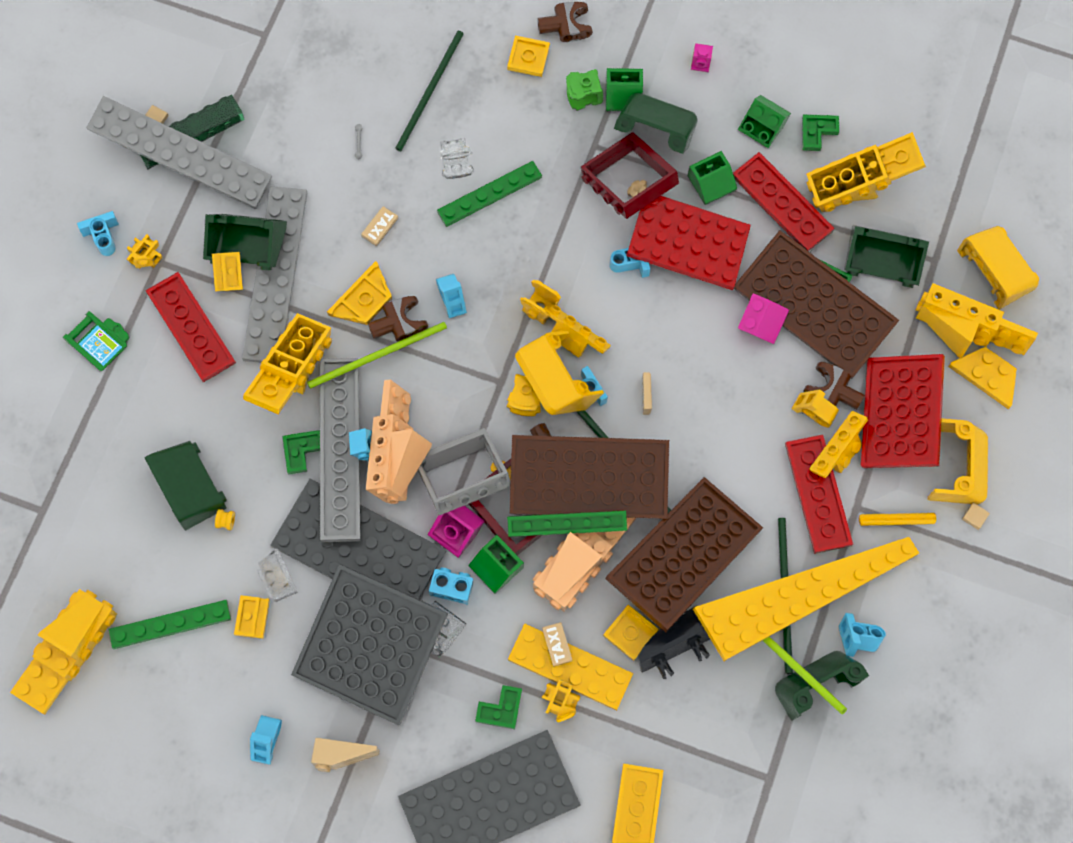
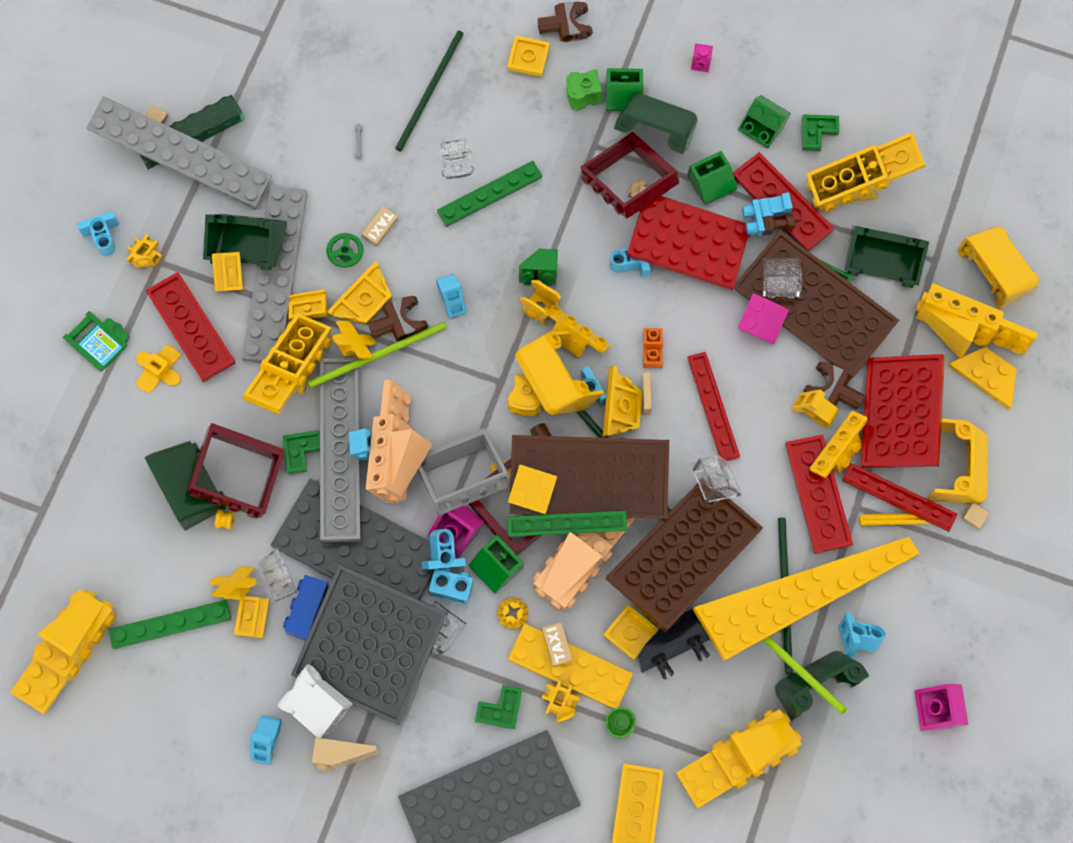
none -> yellow piece [135,345,181,393]
none -> dark red window [186,423,285,519]
none -> yellow piece [210,566,257,600]
none -> white piece [277,664,353,738]
none -> blue brick [283,575,329,641]
none -> yellow plate [289,289,327,321]
none -> green piece [326,233,364,268]
none -> yellow piece [332,321,376,359]
none -> medium azure tile [421,529,466,569]
none -> yellow gear [497,597,529,629]
none -> yellow plate [508,465,557,514]
none -> green slope [519,249,558,286]
none -> yellow wing [603,365,643,437]
none -> bright green hair [606,707,636,739]
none -> orange slope [643,328,663,368]
none -> yellow wedge [675,709,802,809]
none -> red tile [687,352,740,463]
none -> clear slope [692,455,741,503]
none -> medium azure hips [742,193,795,238]
none -> clear slope [762,258,802,298]
none -> red tile [842,463,958,532]
none -> dark pink slope [915,684,969,731]

